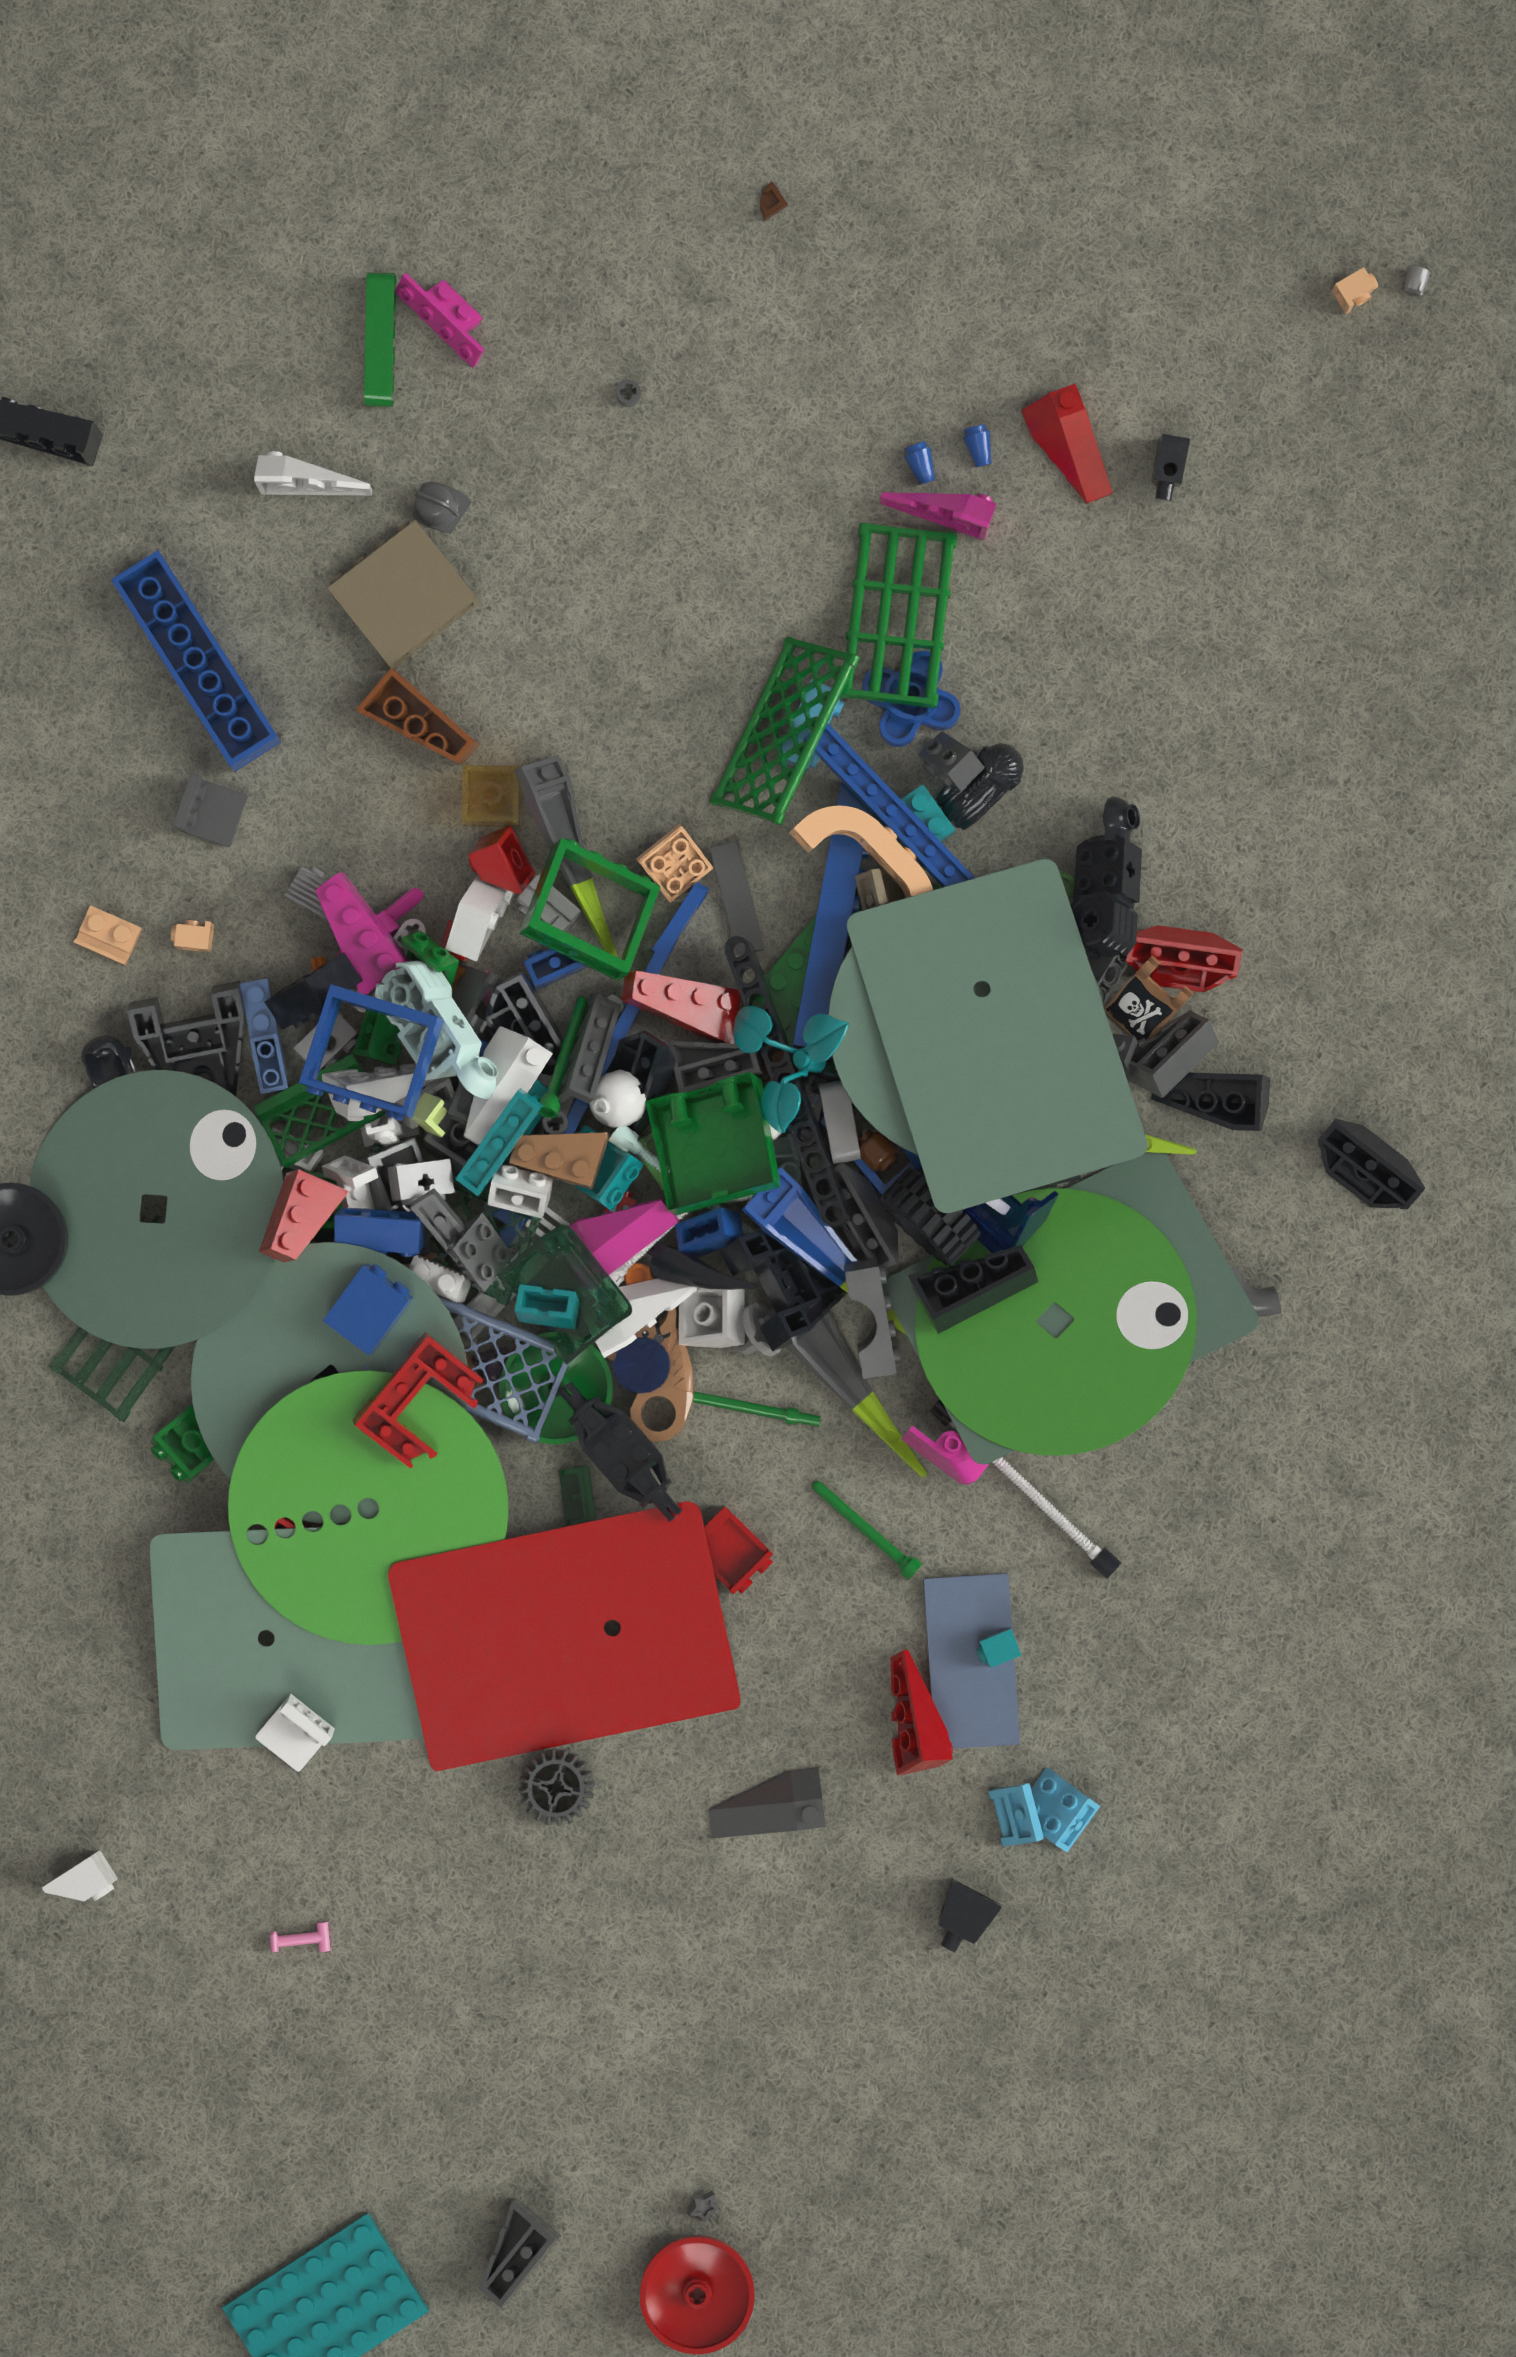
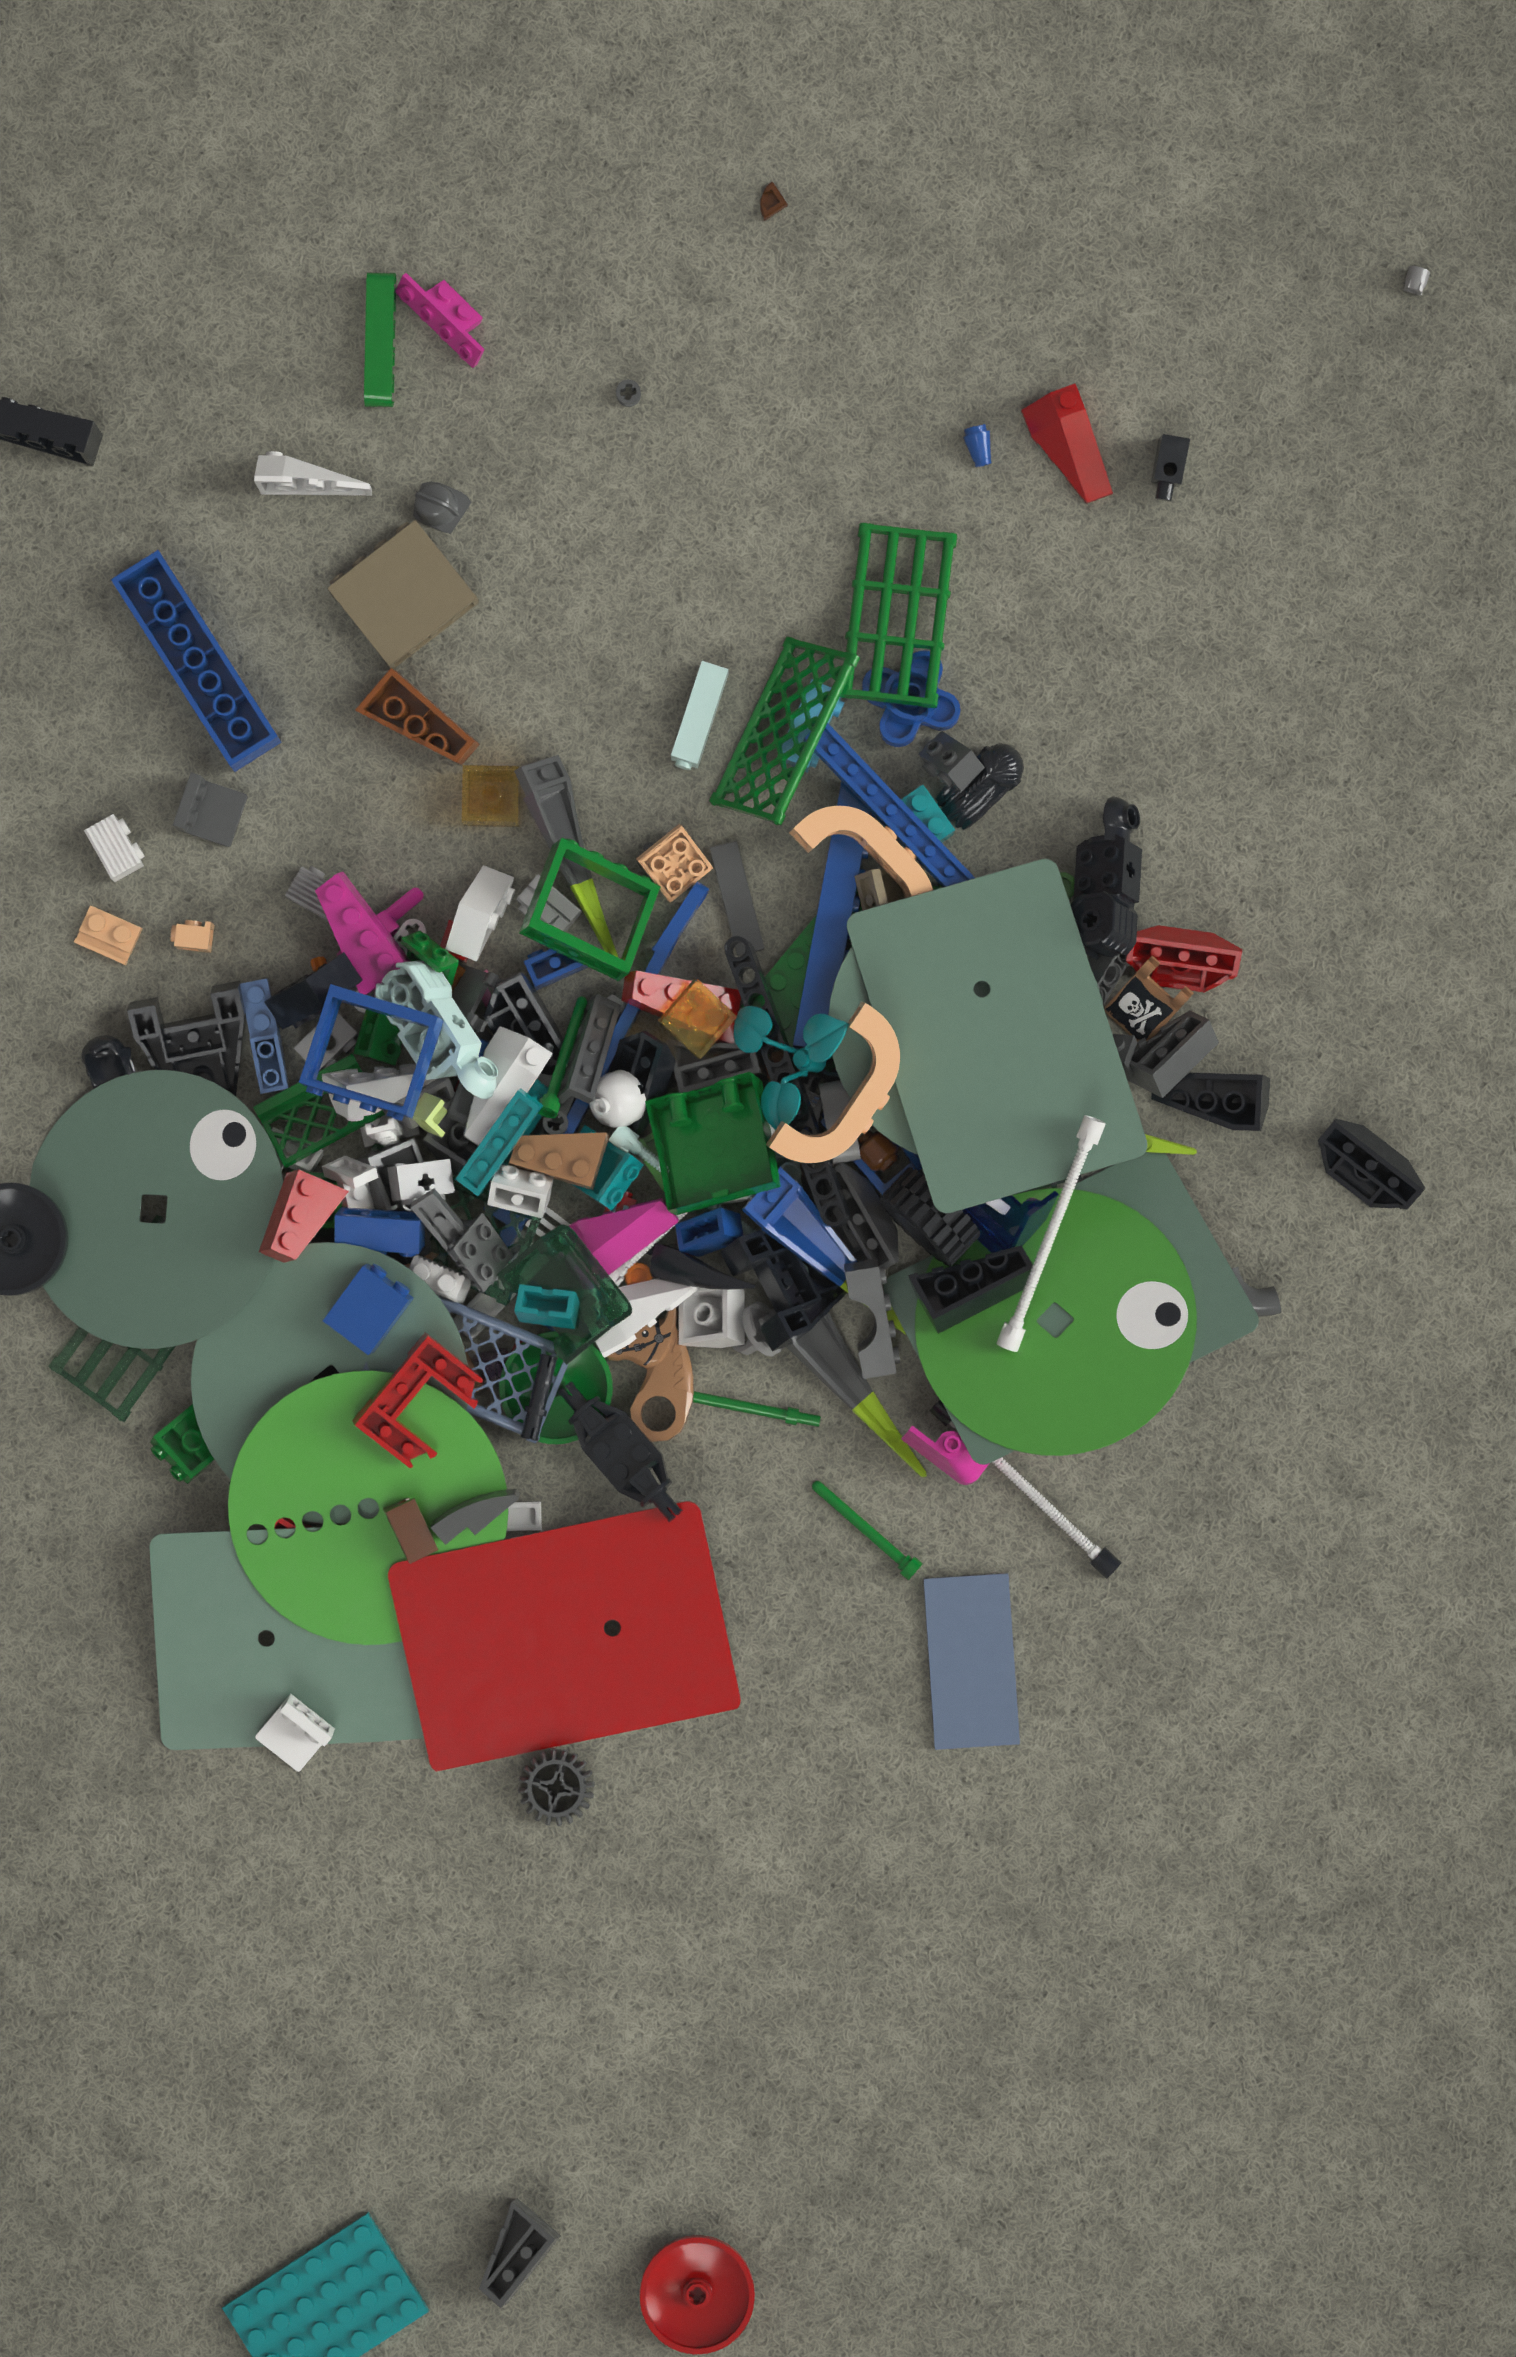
white slope [42,1850,118,1901] -> none
bright pink piece [270,1922,330,1952] -> none
red slope [468,825,536,894] -> none
dark green hinge [558,1466,596,1526] -> none
clear blue tile [614,1337,671,1394] -> none
dark grey piece [687,2190,720,2222] -> none
red panel [704,1506,773,1594] -> none
dark grey wedge [709,1767,826,1838] -> none
dark pink wedge [880,492,997,540] -> none
red wedge [890,1650,953,1776] -> none
blue cone [904,441,935,485] -> none
black torso [938,1878,1002,1953] -> none
teal brick [976,1627,1022,1668] -> none
medium azure plate [988,1783,1044,1846] -> none
medium azure bracket [1031,1768,1100,1852] -> none
light nougat brick [1332,267,1378,314] -> none
none -> white brick [84,814,145,882]
none -> reddish brown hinge [383,1497,438,1564]
none -> dark grey slope [431,1489,520,1545]
none -> white tile [507,1502,542,1531]
none -> black pin [520,1353,558,1441]
none -> clear yellow plate [658,978,737,1059]
none -> light aqua brick [671,661,729,770]
none -> light nougat arch [766,1001,900,1163]
none -> white hose [996,1115,1106,1352]

